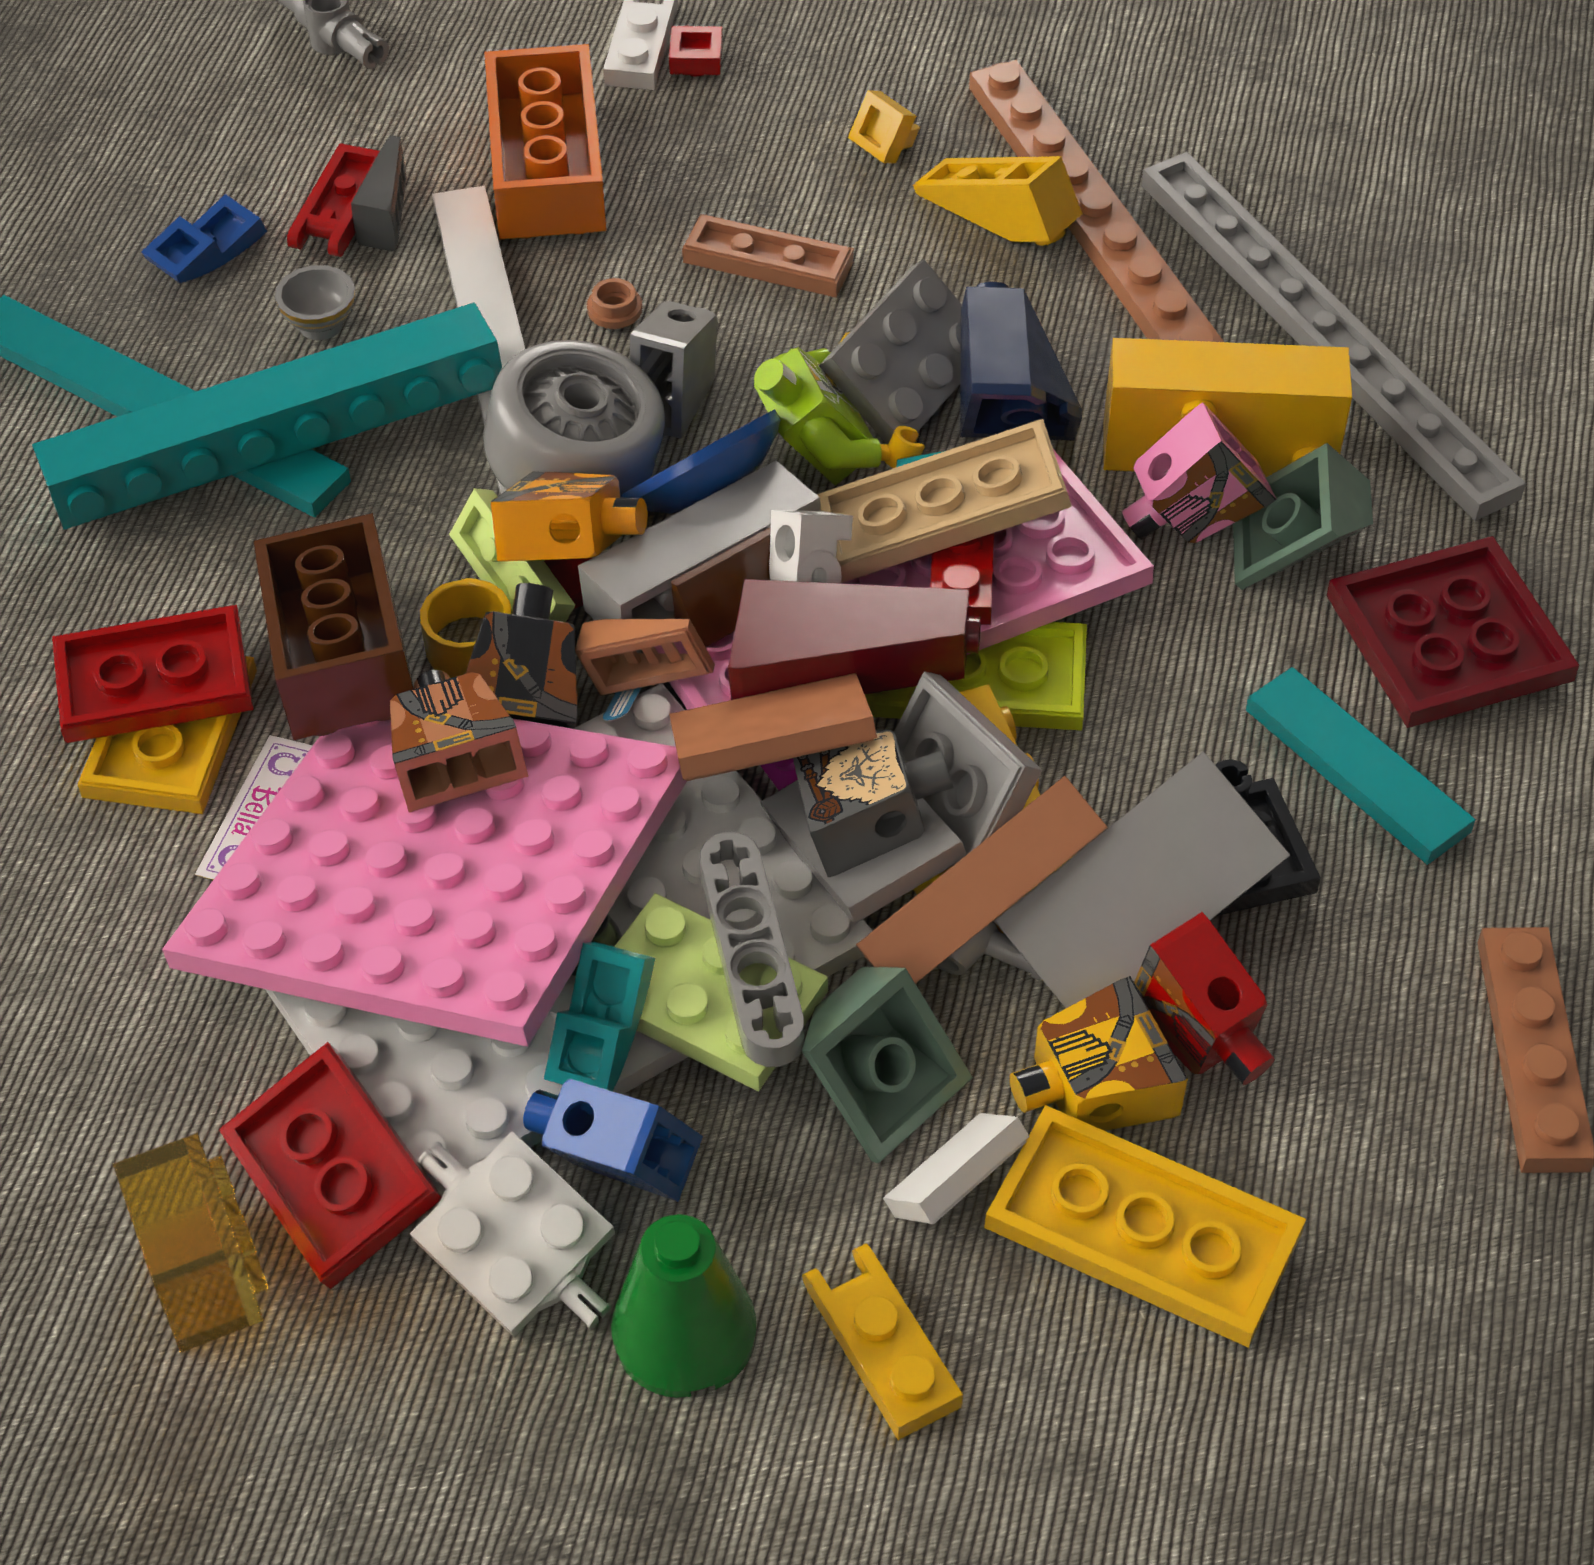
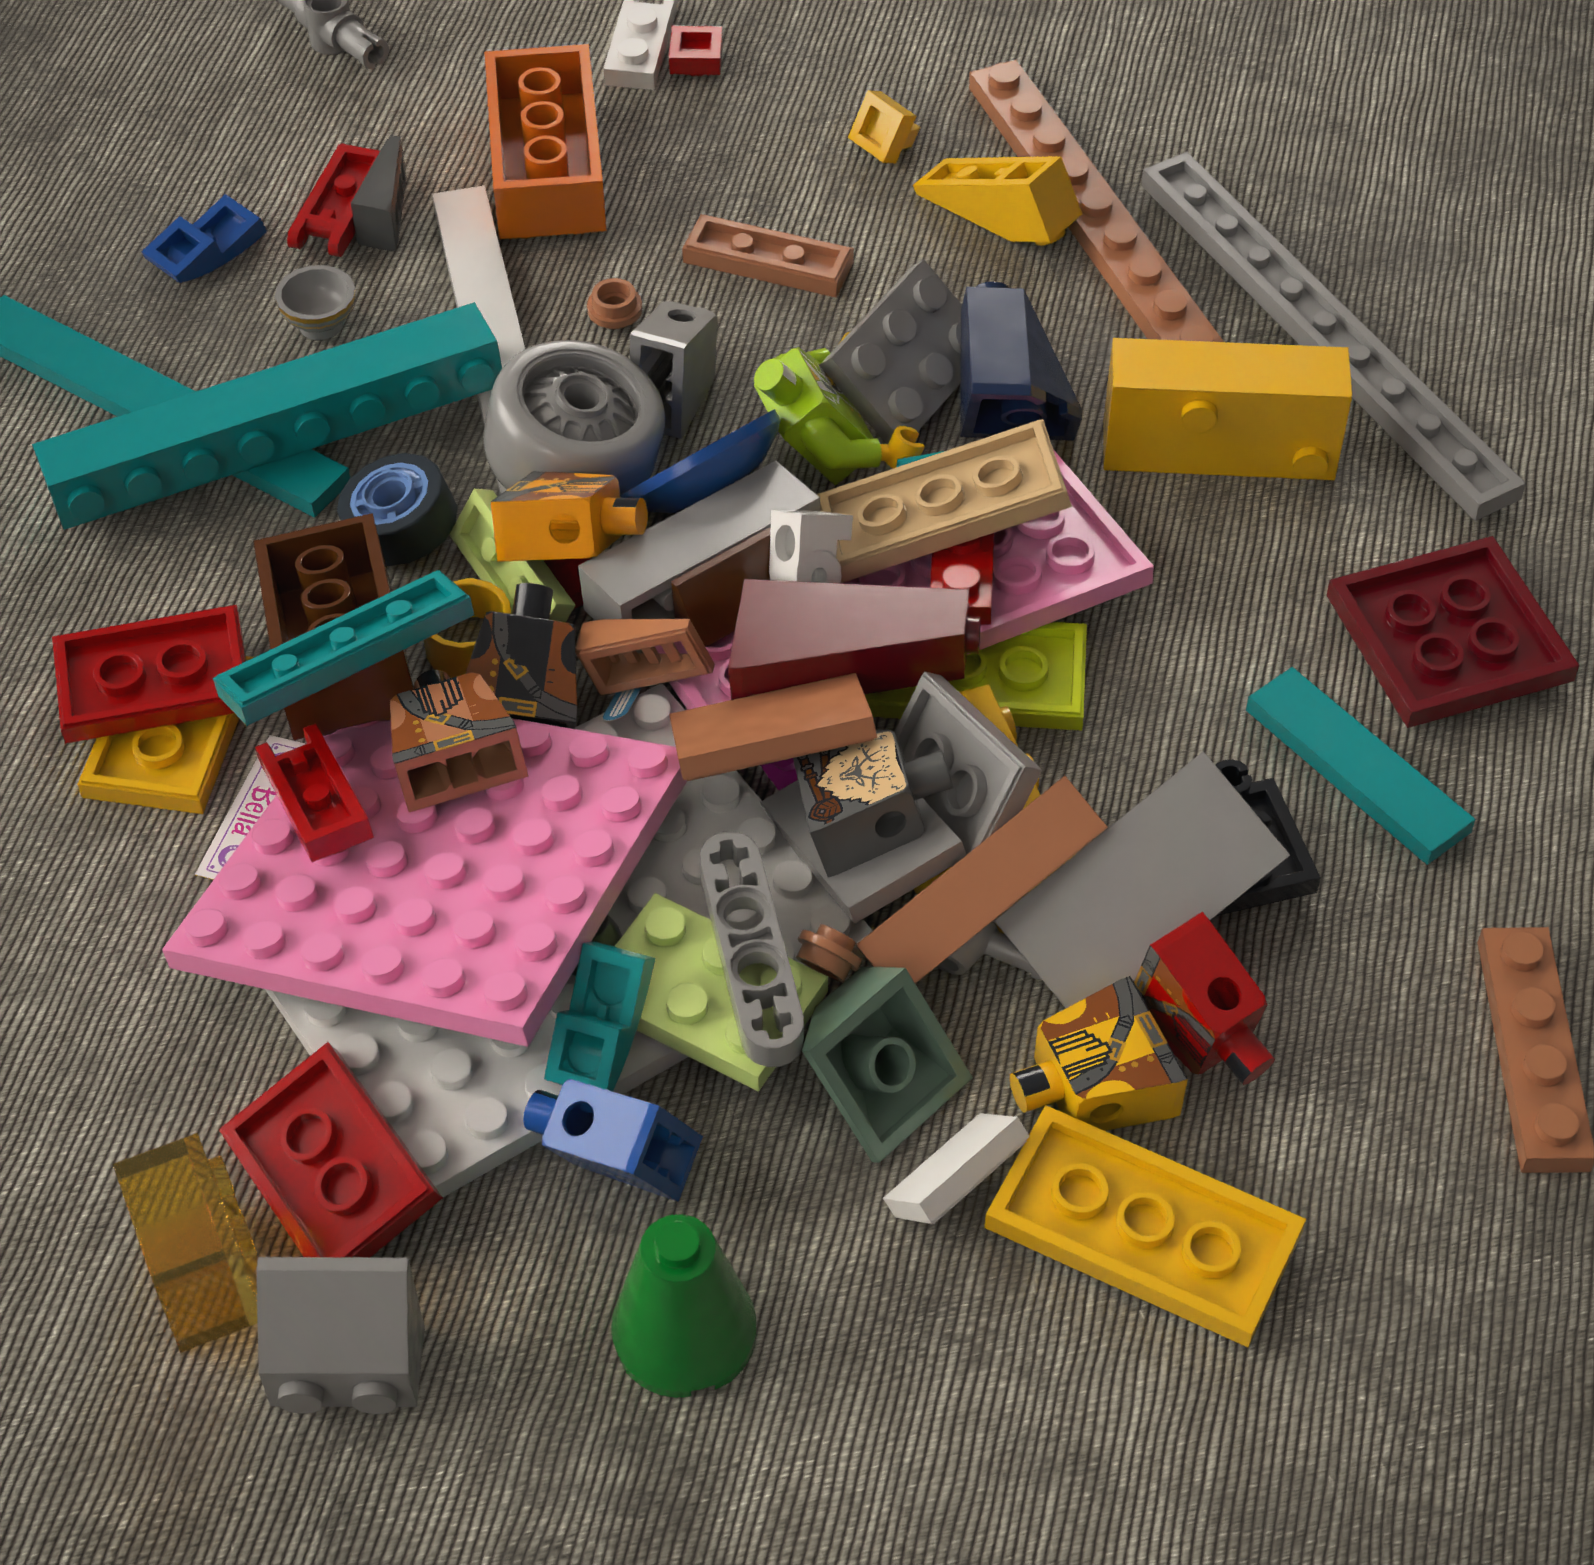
white plate [410,1131,615,1337] -> none
yellow hinge [802,1243,963,1440] -> none
torso [1122,402,1277,543] -> none
sand green slope [1233,443,1373,590] -> none
none -> teal tile [213,570,474,726]
none -> red hinge [255,723,374,863]
none -> light grey slope [256,1257,425,1414]
none -> black wheel [337,453,458,566]
none -> nougat plate [796,924,862,982]

